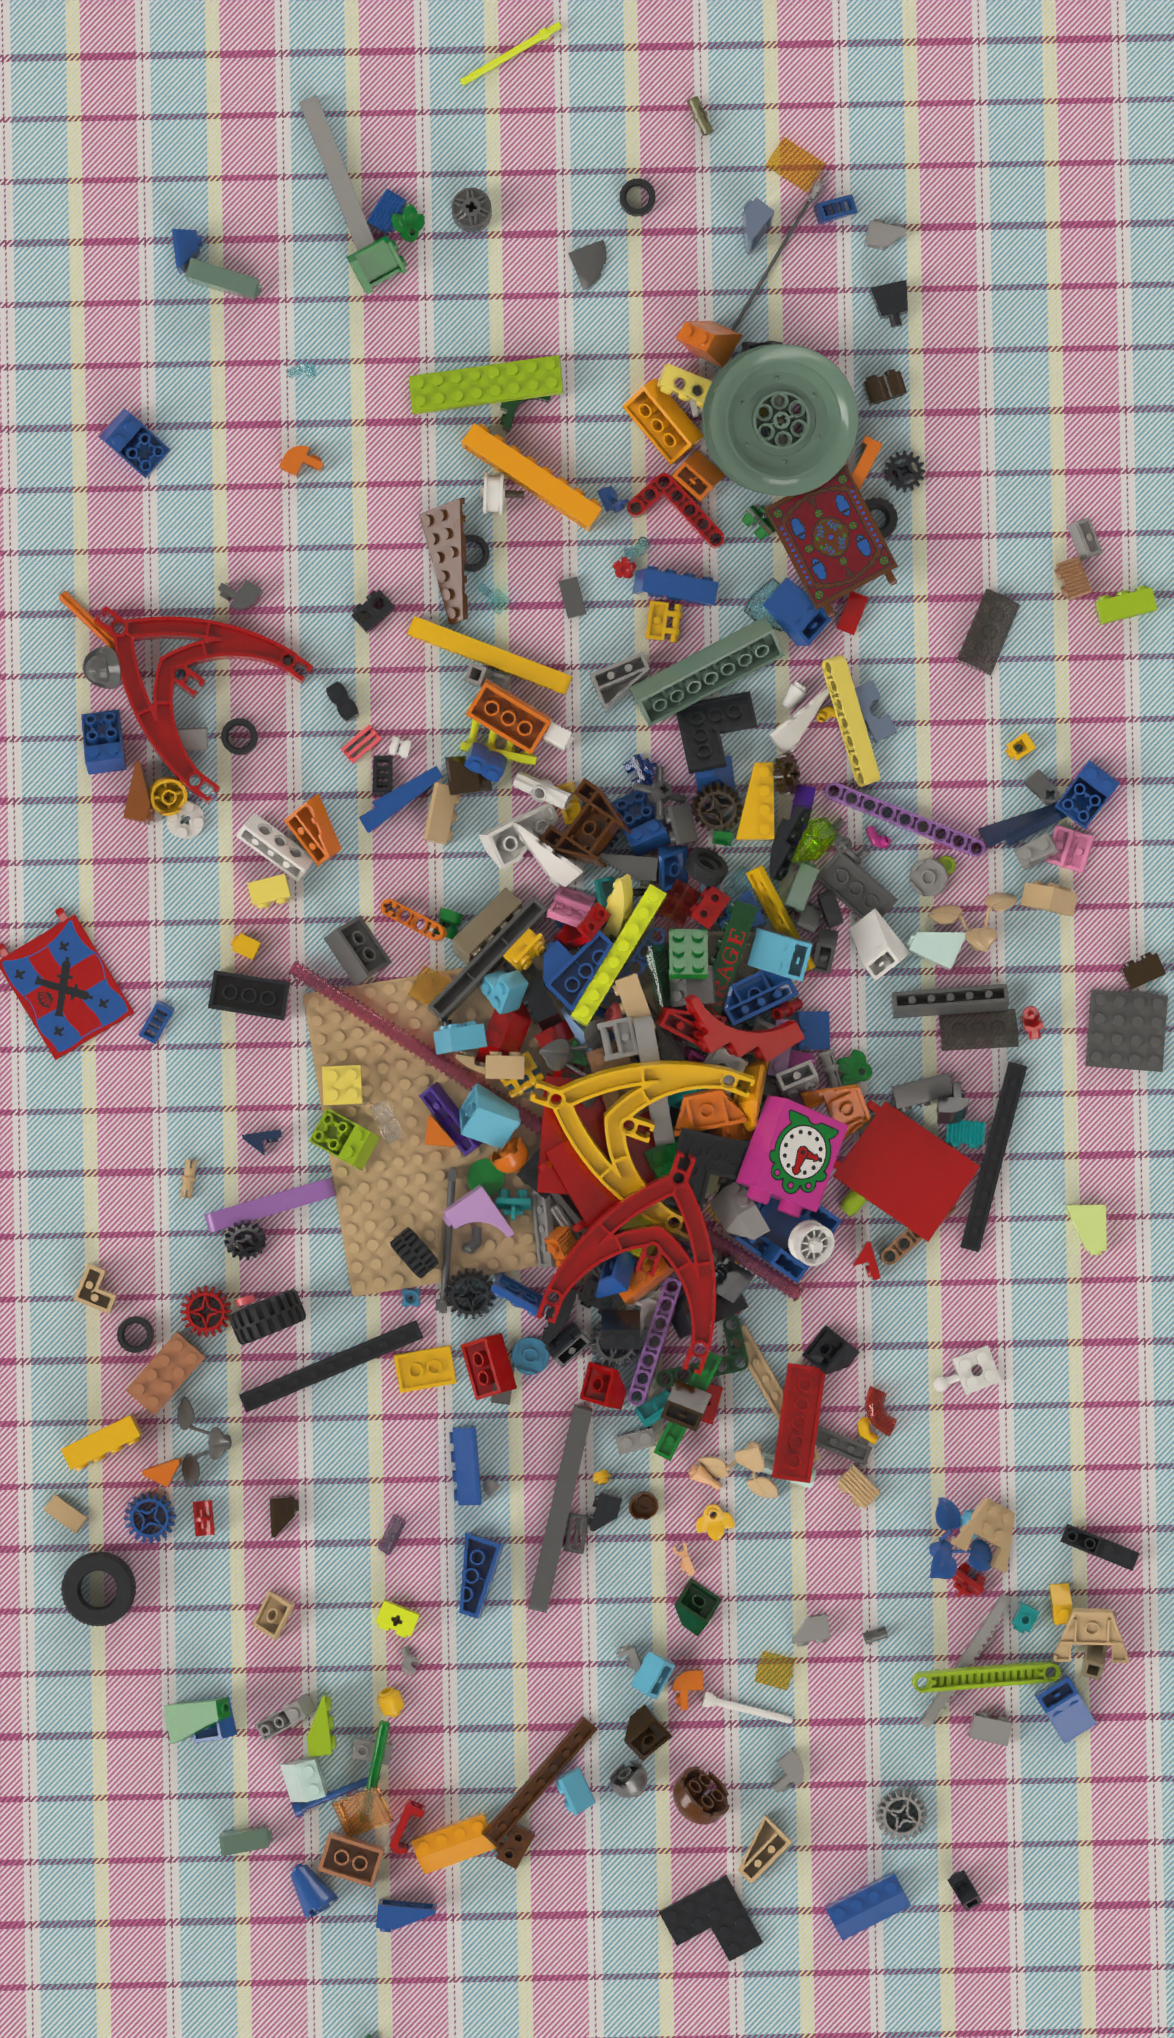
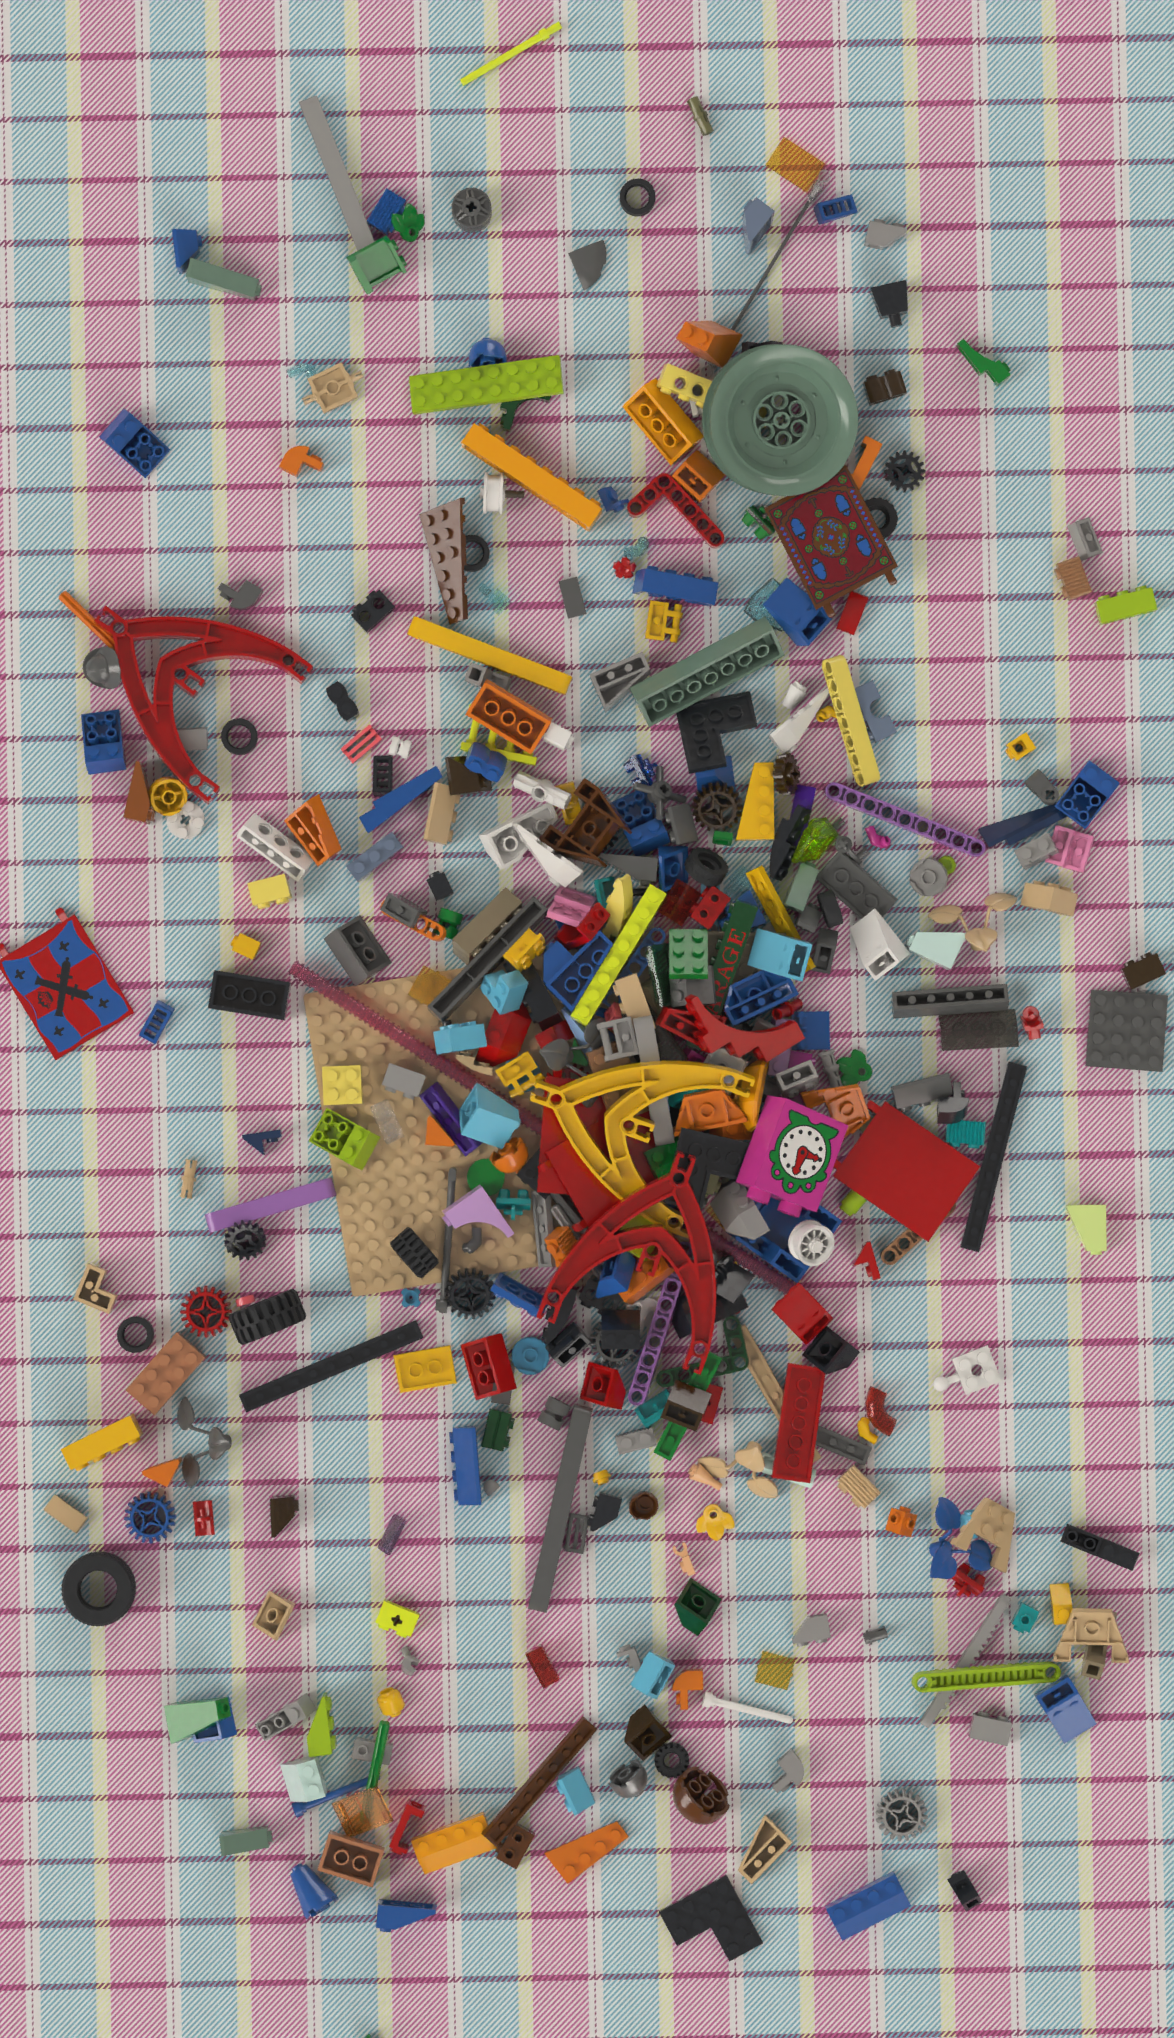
blue wedge [459,1532,505,1619] -> none
tan brick [485,1052,525,1080] -> none
clear smoke slope [956,588,1020,676] -> none
none -> tan plate [302,362,364,414]
none -> sand blue arch [346,831,404,882]
none -> dark grey panel [380,893,428,928]
none -> light grey brick [382,1063,426,1100]
none -> black brick [427,871,454,901]
none -> blue cylinder [468,338,507,367]
none -> dark green brick [481,1408,515,1451]
none -> clear red brick [525,1644,559,1688]
none -> dark grey wheel [537,1396,571,1431]
none -> orange wing [544,1821,629,1884]
none -> black tyre [654,1742,689,1779]
none -> red slope [771,1282,834,1345]
none -> orange brick [885,1506,918,1537]
none -> green slope [956,339,1011,386]

